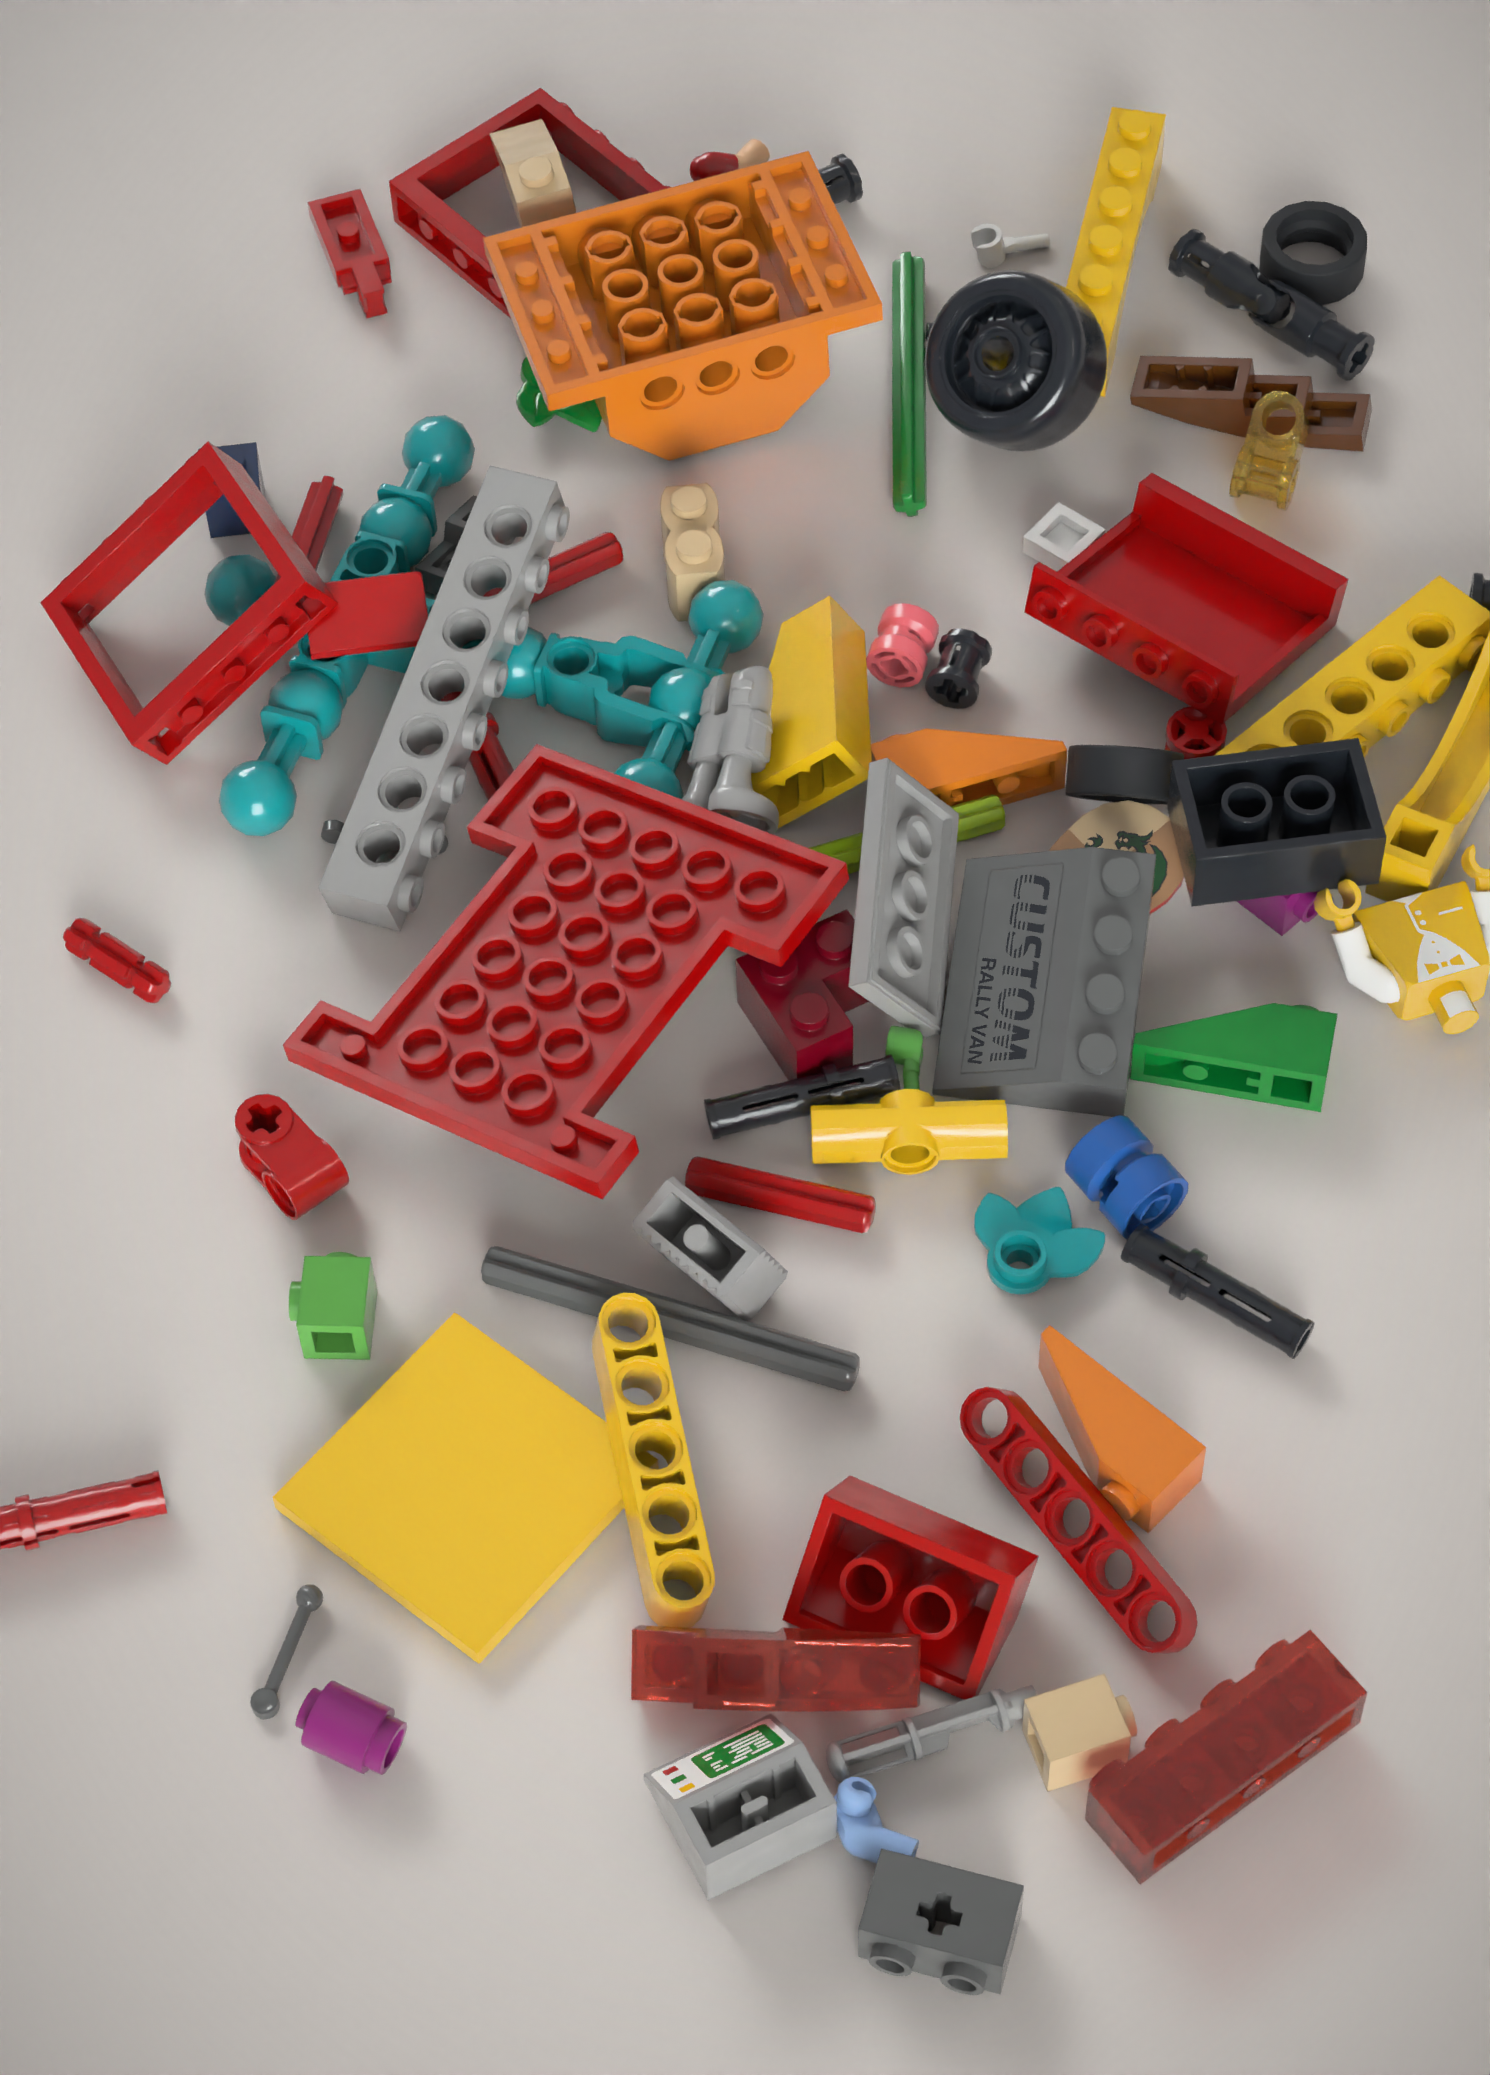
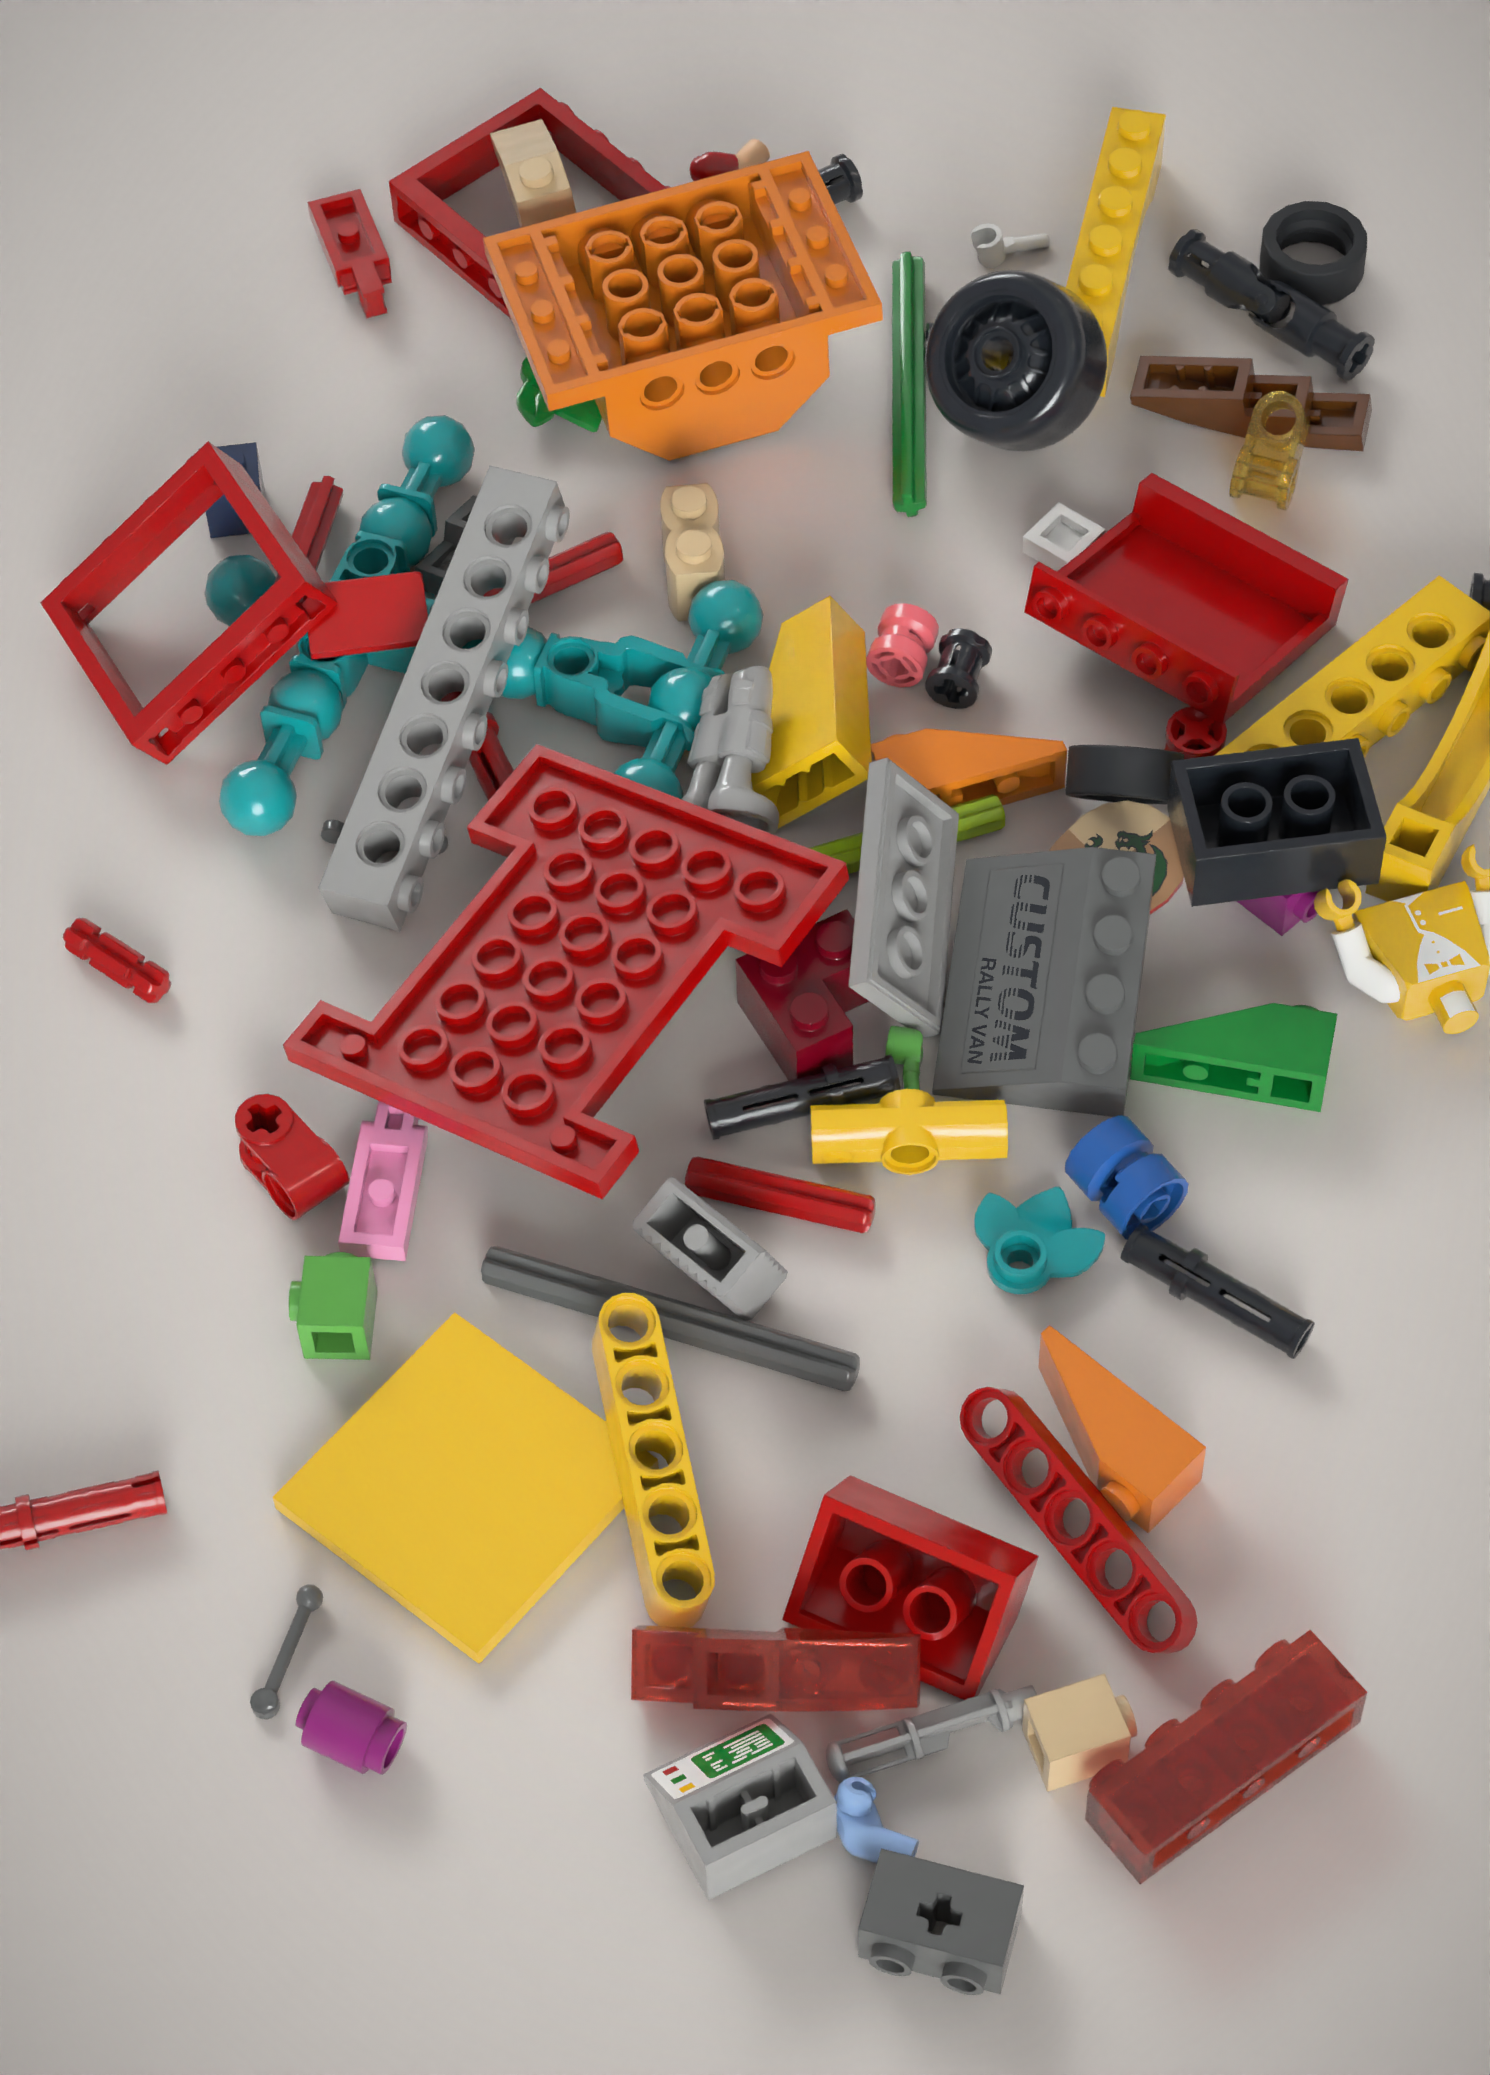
none -> bright pink hinge [338,1101,428,1261]

